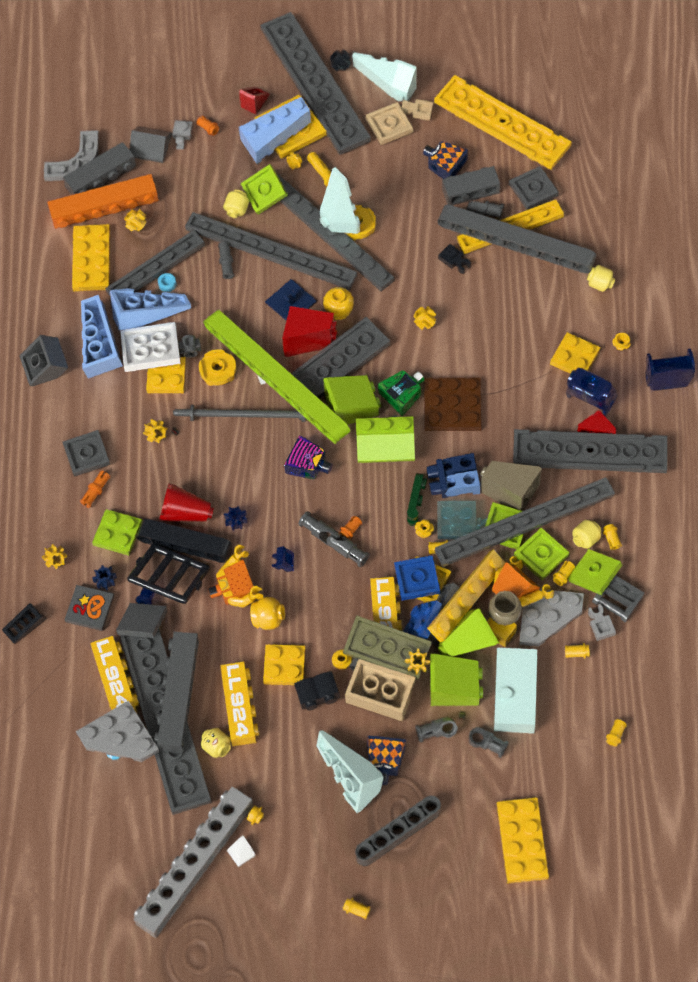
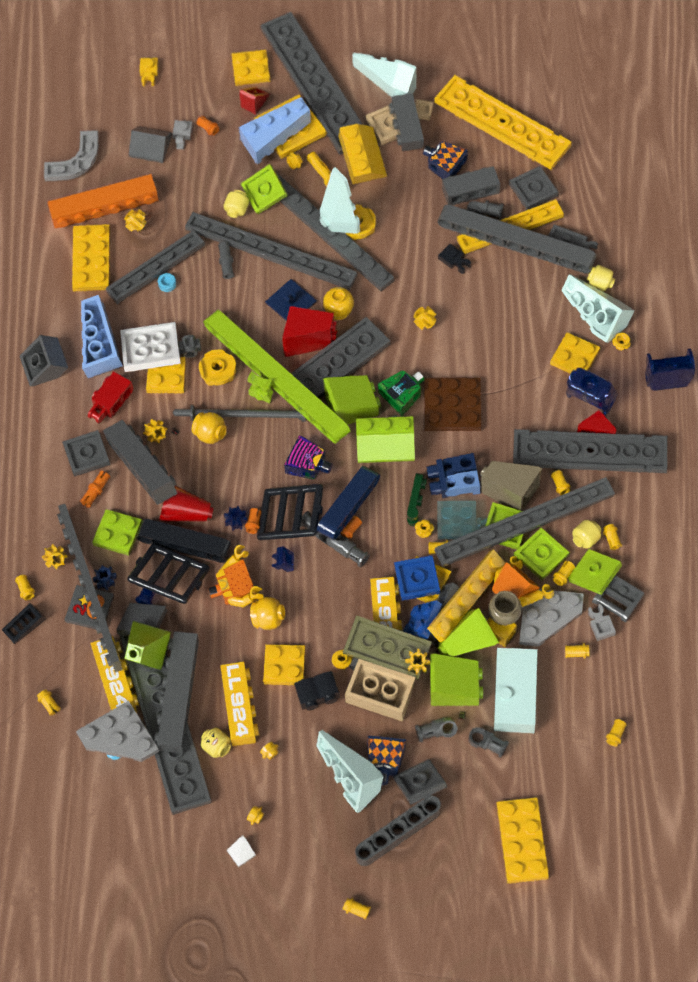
dark grey brick [63,142,136,195] -> none
light blue wedge [110,288,191,330] -> none
light grey brick [134,787,253,938] -> none
black gear [330,49,351,72] -> none
none -> yellow pin [15,575,35,601]
none -> yellow pin [37,689,61,716]
none -> dark grey plate [57,504,123,672]
none -> red brick [87,371,134,424]
none -> dark grey brick [103,420,177,505]
none -> lime slope [124,621,171,670]
none -> yellow plate [140,58,158,86]
none -> yellow piece [192,412,227,444]
none -> yellow plate [232,50,270,86]
none -> orange pin [245,508,262,534]
none -> lime piece [247,371,274,403]
none -> black bar [257,484,323,541]
none -> yellow plate [260,741,278,760]
none -> dark blue beam [317,466,380,540]
none -> yellow slope [338,124,387,185]
none -> dark grey brick [388,93,424,152]
none -> dark grey tile [393,759,447,805]
none -> dark grey plate [548,224,598,252]
none -> yellow pin [551,470,571,495]
none -> light aqua wedge [561,274,634,343]

